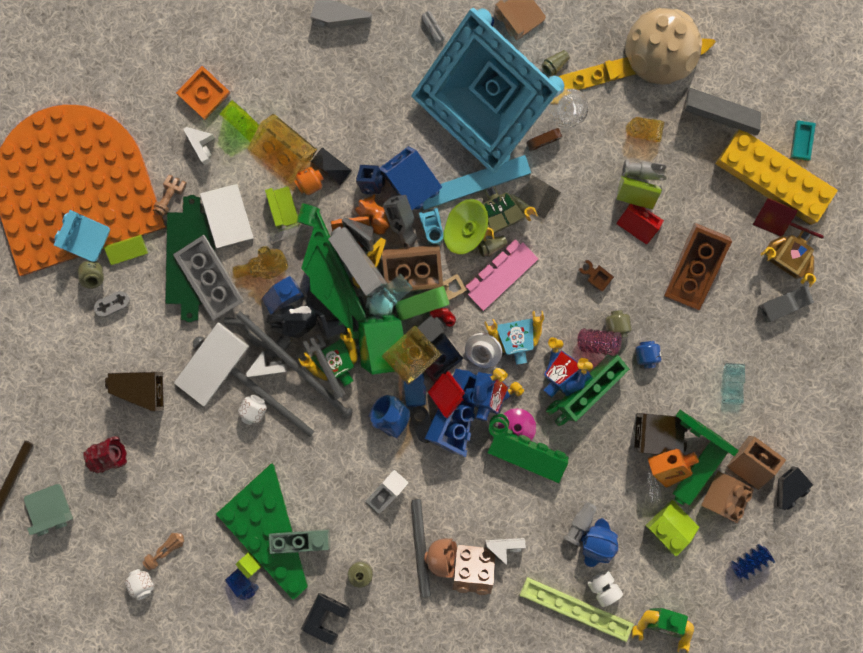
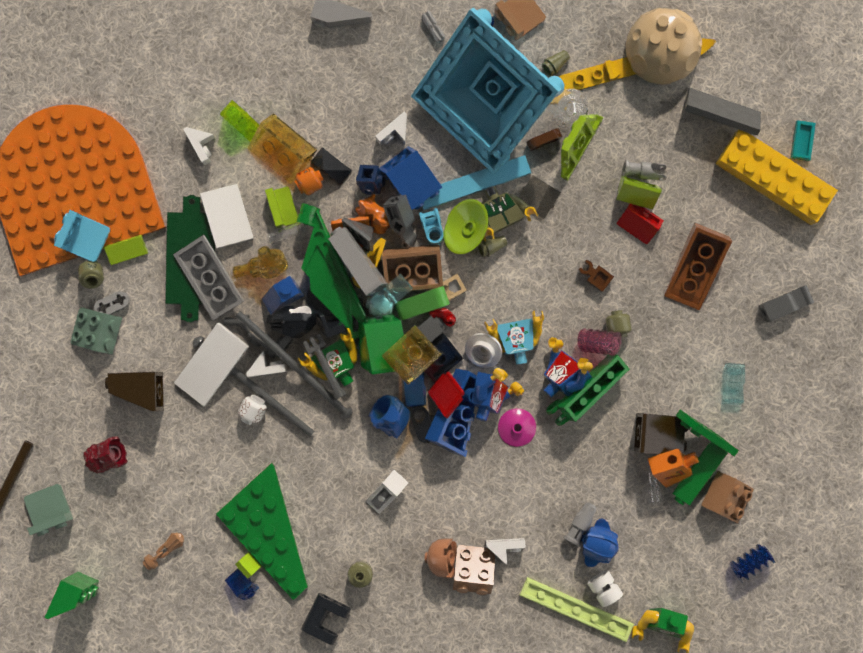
white head [125,569,154,600] -> none
medium nougat hinge [153,174,187,216] -> none
orange plate [176,66,231,120] -> none
sand green slope [269,529,330,554] -> none
dark grey piece [412,499,431,597] -> none
bright pink windscreen [465,240,538,311] -> none
green hinge [488,413,569,483] -> none
clear yellow piece [626,117,665,142] -> none
blue head [635,341,662,369] -> none
lime slope [645,499,699,556] -> none
medium nougat slope [726,436,786,490] -> none
dark red piece [753,198,824,239] -> none
torso [761,231,816,287] -> none
black slope [777,466,813,510] -> none
none -> green slope [44,572,99,619]
none -> sand green bracket [71,307,122,355]
none -> white slope [375,111,407,145]
none -> lime wing [561,114,603,180]

